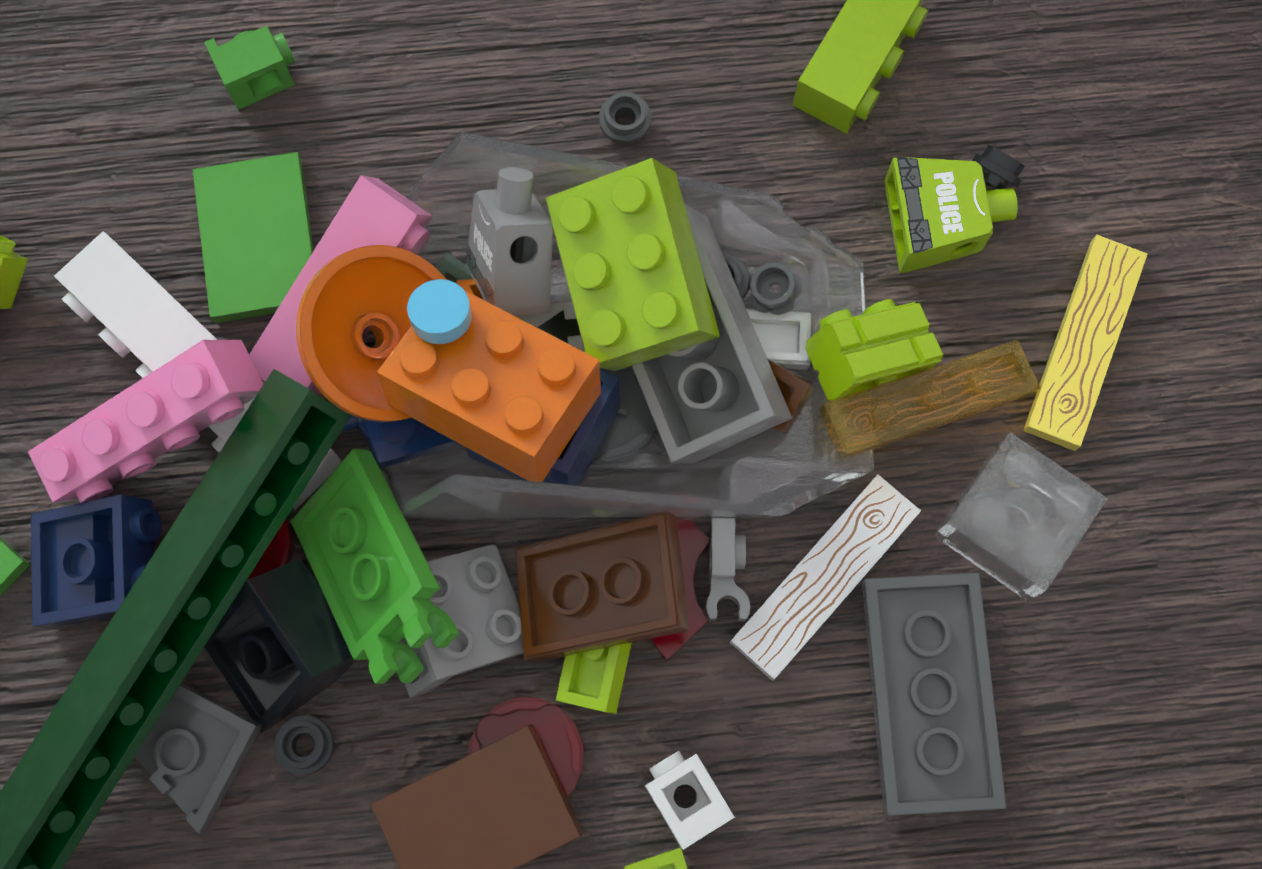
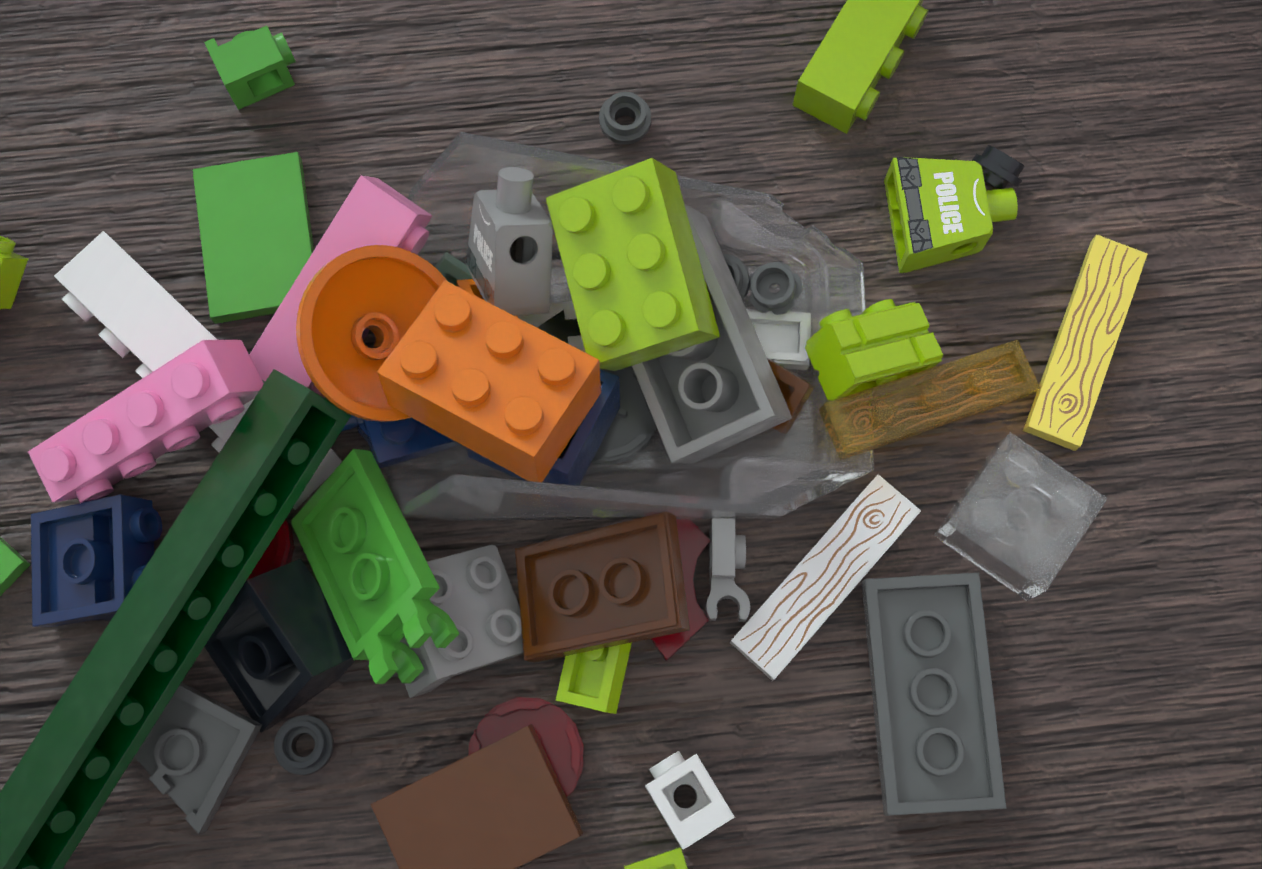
medium azure tile [407,279,472,344] -> none

